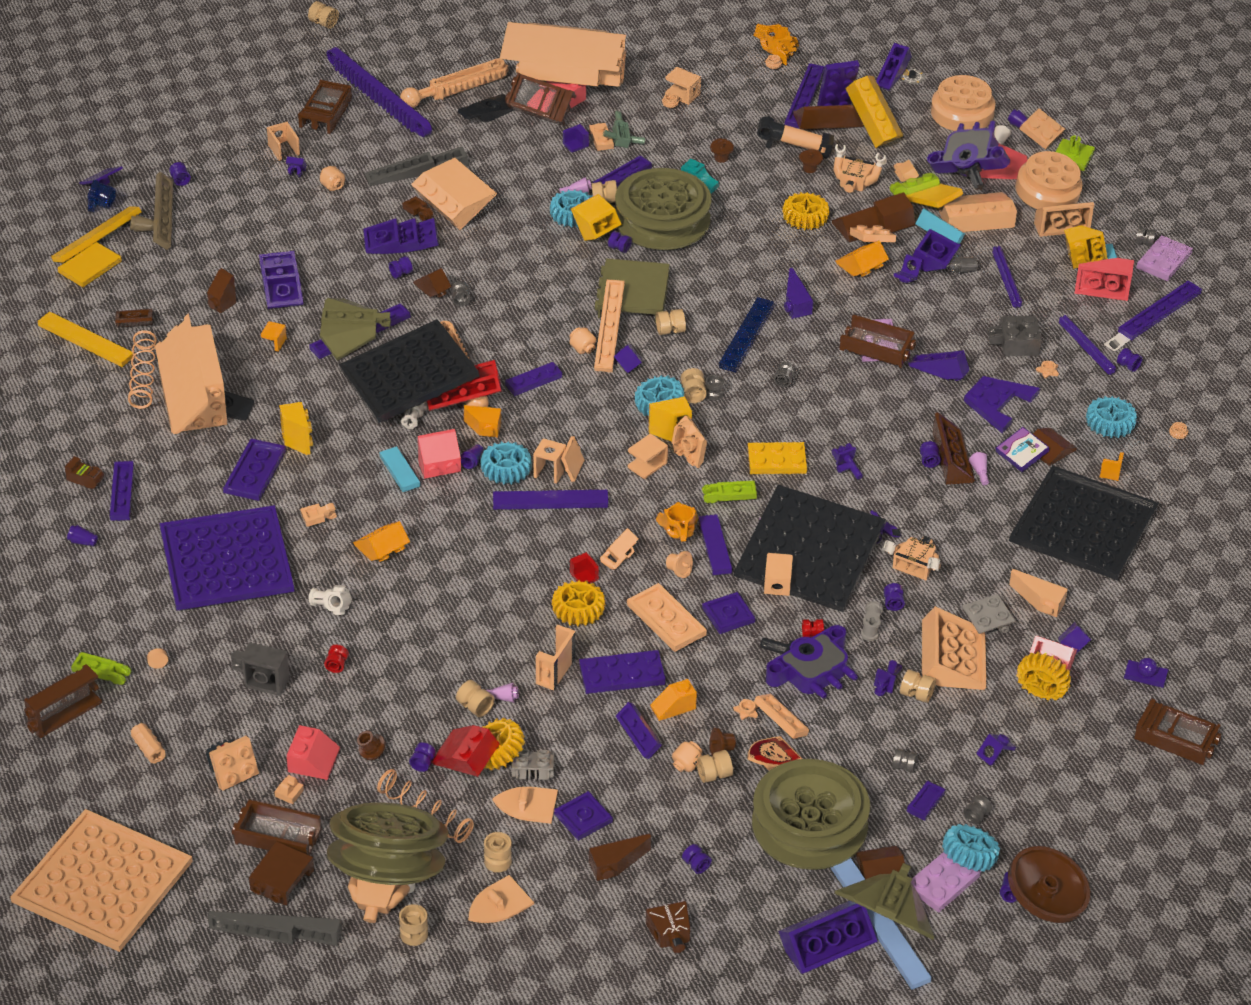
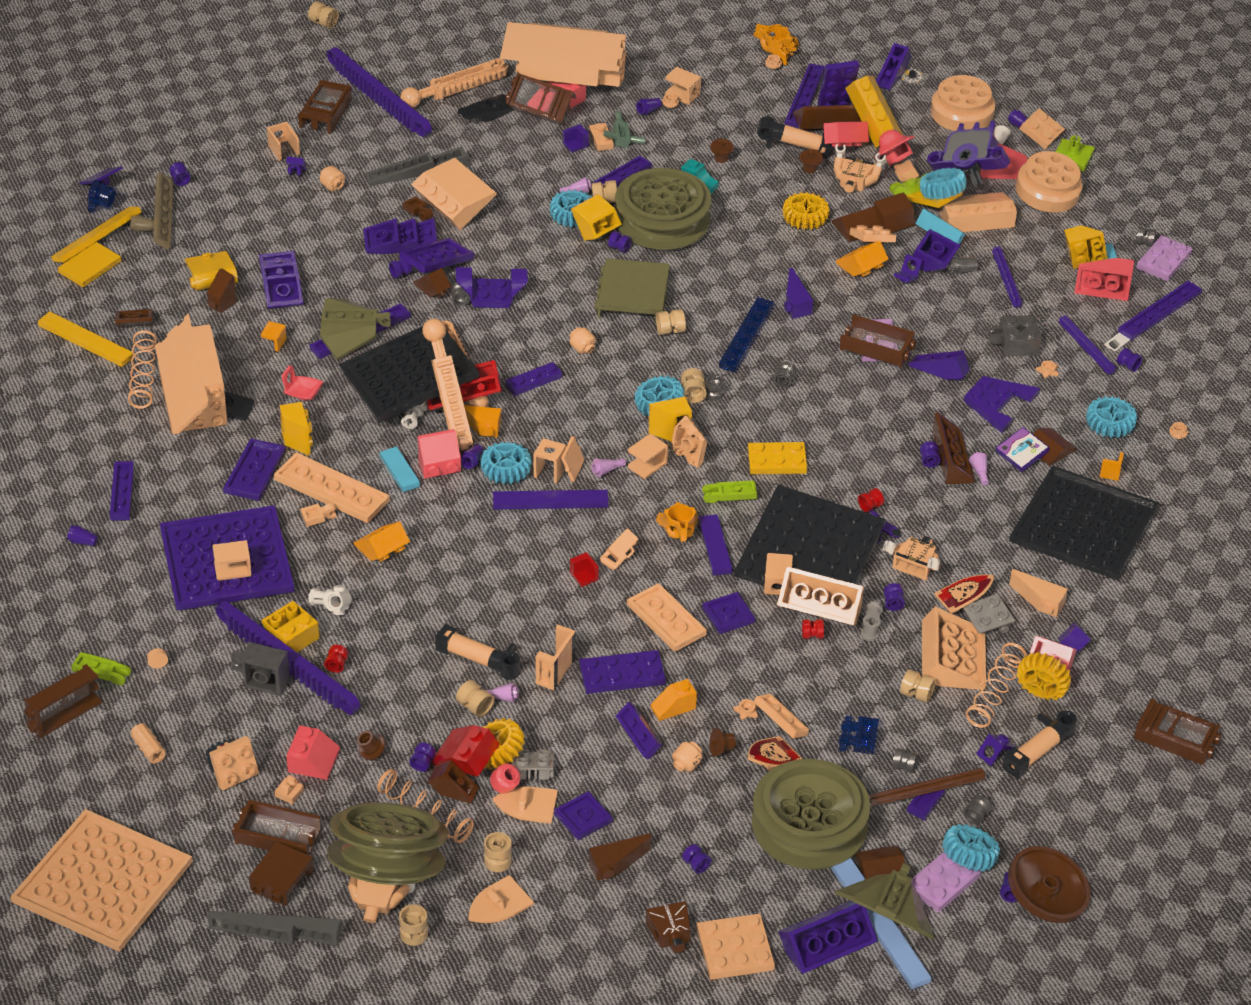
reddish brown leg [65,456,104,489] -> none
yellow gear [552,579,605,627] -> none
light nougat tile [594,279,625,372] -> none
dark purple panel [614,343,643,373] -> none
light nougat piece [666,551,693,578] -> none
tan wheel [697,750,733,783] -> none
dark purple piece [760,625,858,698] -> none
dark purple arm [832,443,863,480] -> none
dark purple arm [874,660,902,696] -> none
light nougat slope [1034,202,1094,237] -> none
dark purple tile [1124,658,1168,688] -> none
none -> yellow door [185,251,238,291]
none -> light nougat piece [213,540,251,580]
none -> dark purple gear [215,601,361,715]
none -> yellow slope [262,601,319,652]
none -> light nougat plate [274,452,390,523]
none -> coral piece [282,365,323,400]
none -> dark purple plate [399,238,474,273]
none -> light nougat gear [422,318,473,451]
none -> reddish brown slope [427,760,479,803]
none -> piece [435,624,520,680]
none -> dark purple piece [456,267,528,308]
none -> coral head [490,763,521,794]
none -> lavender cone [591,458,626,477]
none -> dark purple cone [636,98,662,115]
none -> light nougat plate [696,914,775,980]
none -> light nougat slope [777,567,864,625]
none -> coral brick [824,122,869,147]
none -> clear blue plate [838,716,879,755]
none -> red wheel [858,488,884,512]
none -> reddish brown axle [868,768,985,807]
none -> coral helmet [874,130,915,166]
none -> medium azure gear [920,168,967,200]
none -> shield [934,575,994,614]
none -> light nougat piece [966,643,1027,728]
none -> piece [1003,710,1077,779]

